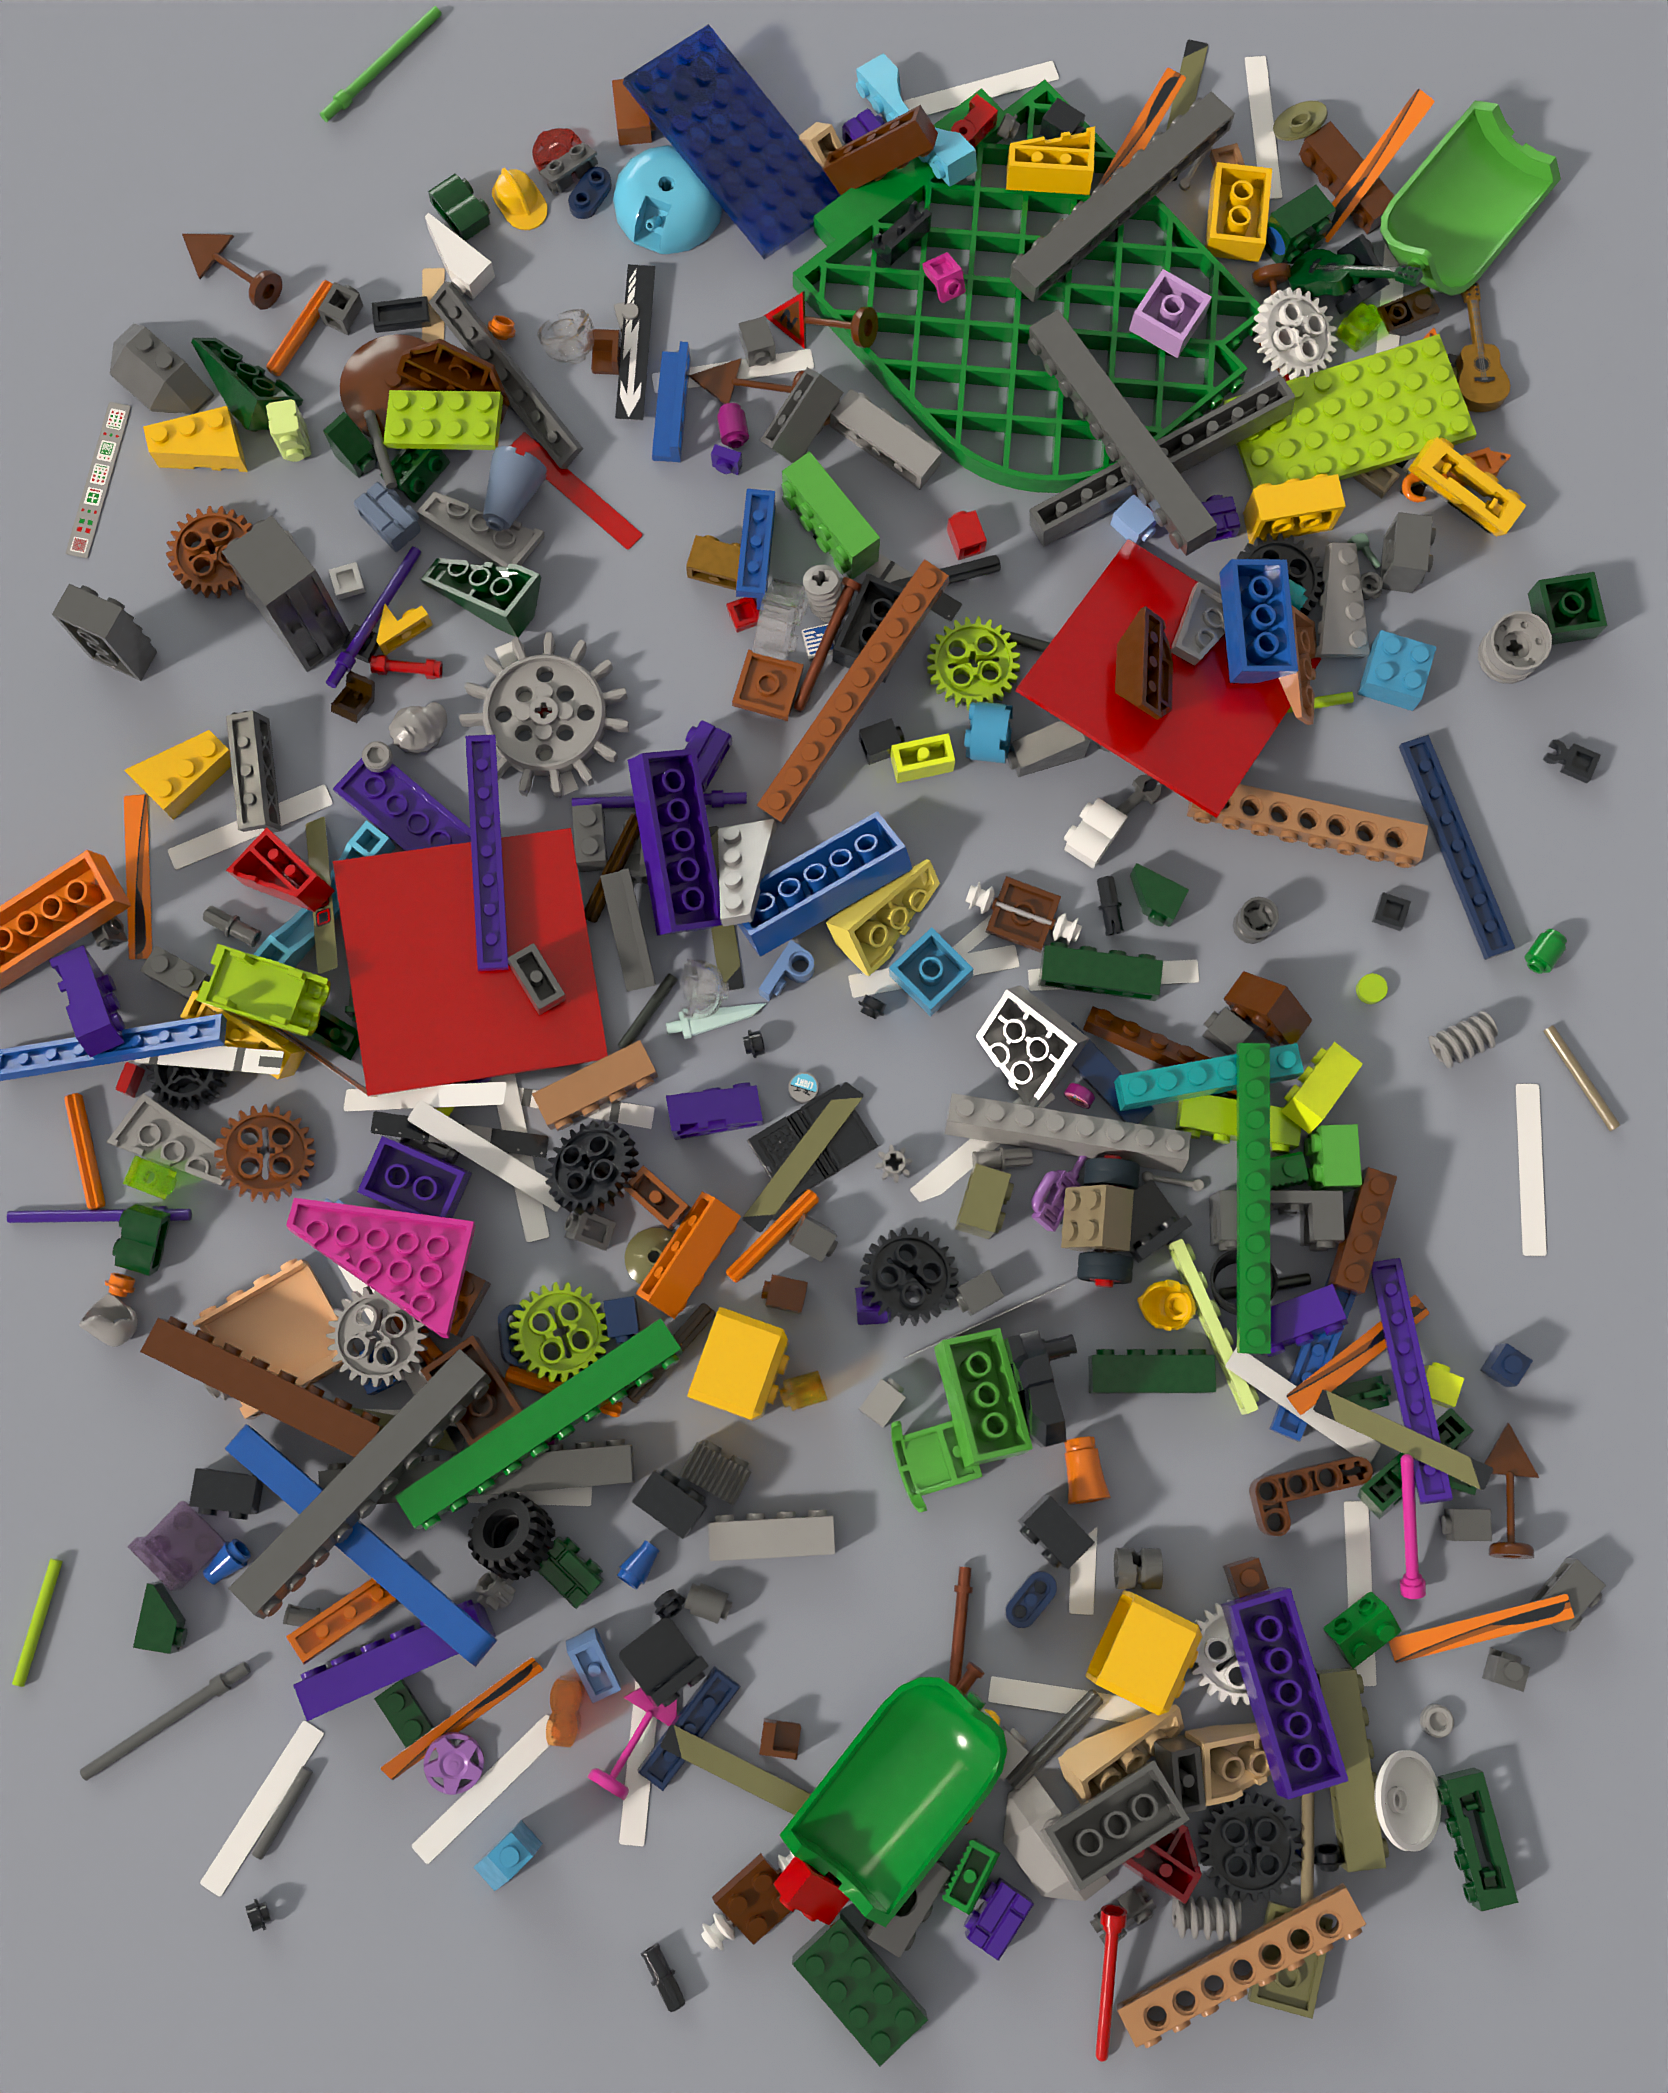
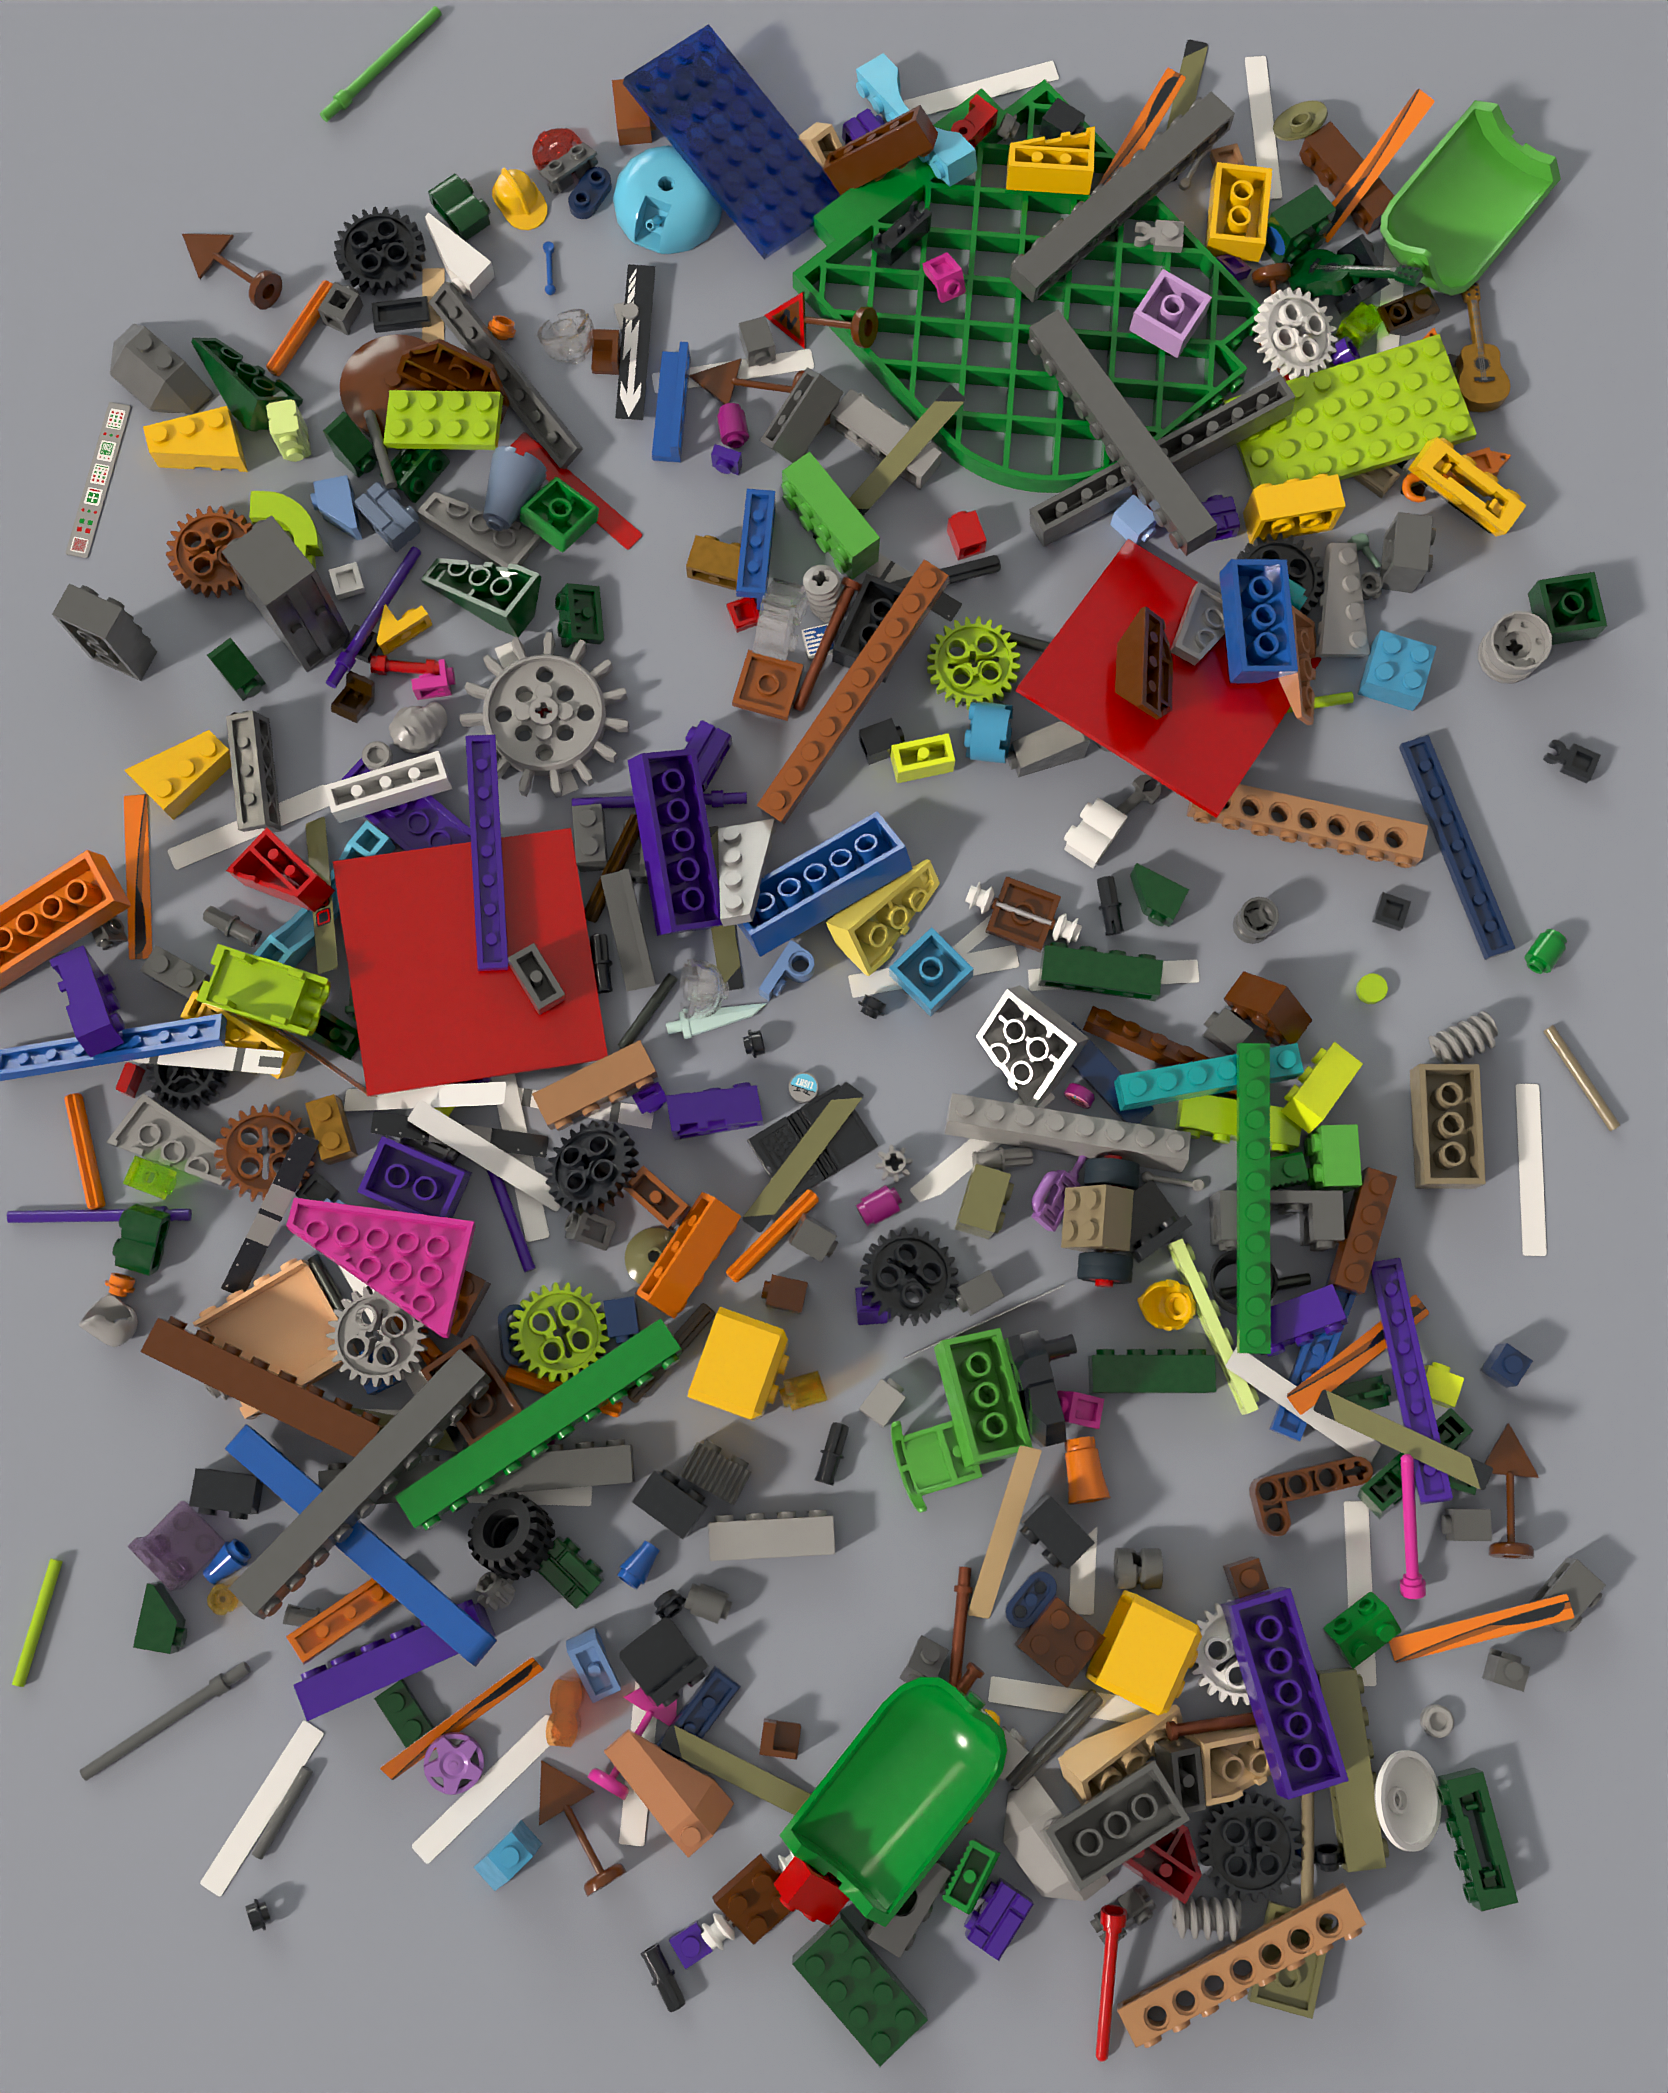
none -> dark green slope [207,638,266,701]
none -> clear yellow plate [207,1583,238,1615]
none -> black sticker [221,1132,319,1293]
none -> lime arch [249,491,324,569]
none -> black plate [295,1171,339,1201]
none -> pearl gold brick [305,1094,358,1165]
none -> pearl dark grey bar [308,1254,345,1310]
none -> medium blue slope [311,475,363,540]
none -> white brick [324,751,453,823]
none -> black gear [334,207,426,296]
none -> dark pink bracket [411,659,456,700]
none -> dark purple bar [486,1169,536,1273]
none -> green brick [519,477,599,552]
none -> reddish brown piece [539,1760,627,1897]
none -> blue hinge [543,241,556,295]
none -> dark green bracket [555,583,604,648]
none -> black axle [590,933,613,994]
none -> nougat wedge [604,1729,734,1858]
none -> dark purple plate [632,1082,666,1114]
none -> dark purple plate [669,1920,713,1969]
none -> black axle [814,1422,849,1486]
none -> olive sticker [849,385,966,516]
none -> magenta brick [855,1185,903,1226]
none -> dark grey bracket [899,1635,949,1683]
none -> tan sticker [968,1446,1042,1619]
none -> reddish brown brick [1015,1596,1106,1688]
none -> dark pink bracket [1057,1390,1104,1429]
none -> light grey plate [1134,220,1184,253]
none -> copper bar [1166,1712,1256,1741]
none -> dark purple plate [1216,254,1252,281]
none -> dark purple tile [1331,336,1360,366]
none -> dark tan brick [1410,1064,1486,1189]

